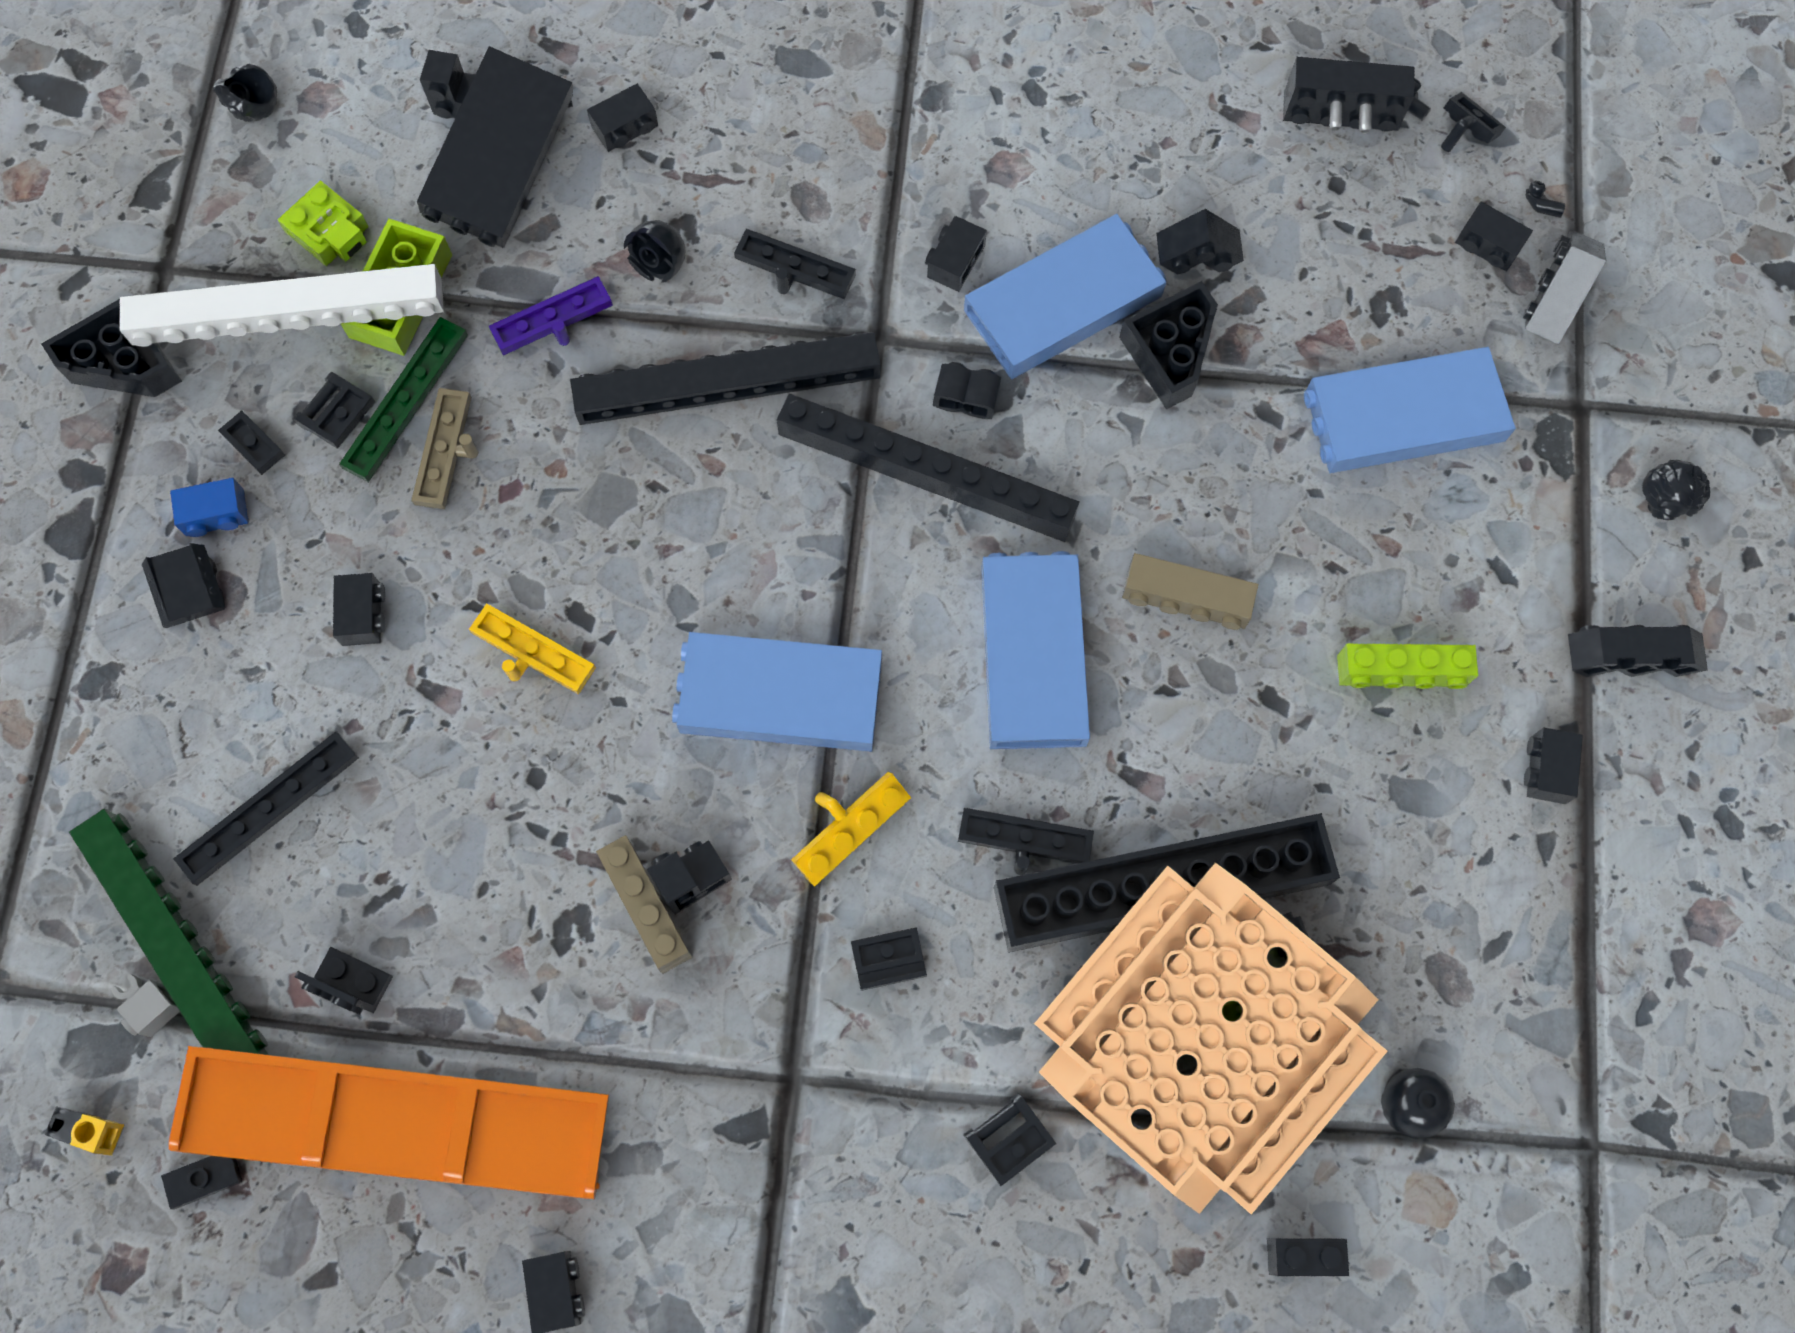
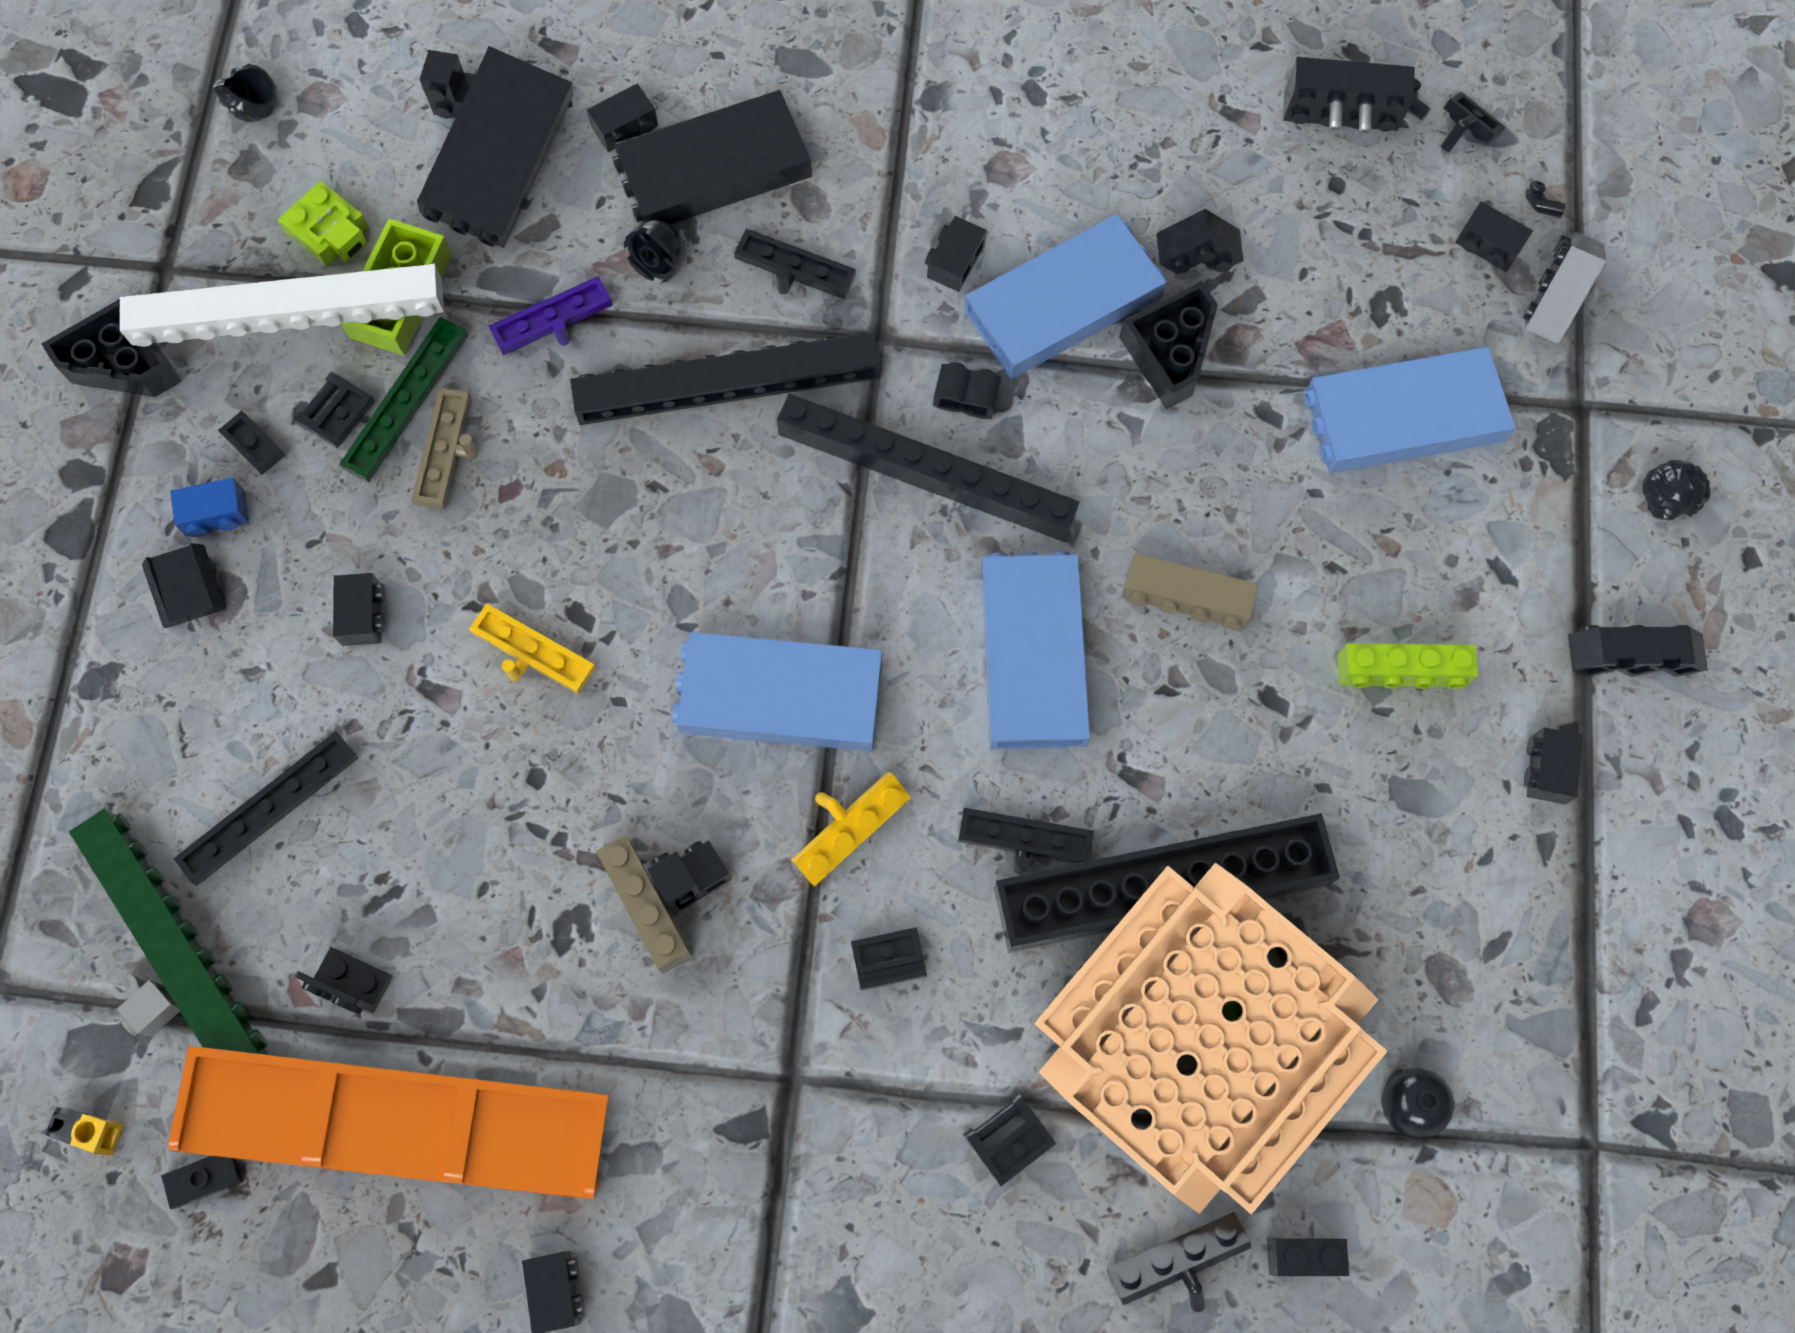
none -> black brick [612,90,812,225]
none -> black plate [1107,1212,1251,1312]

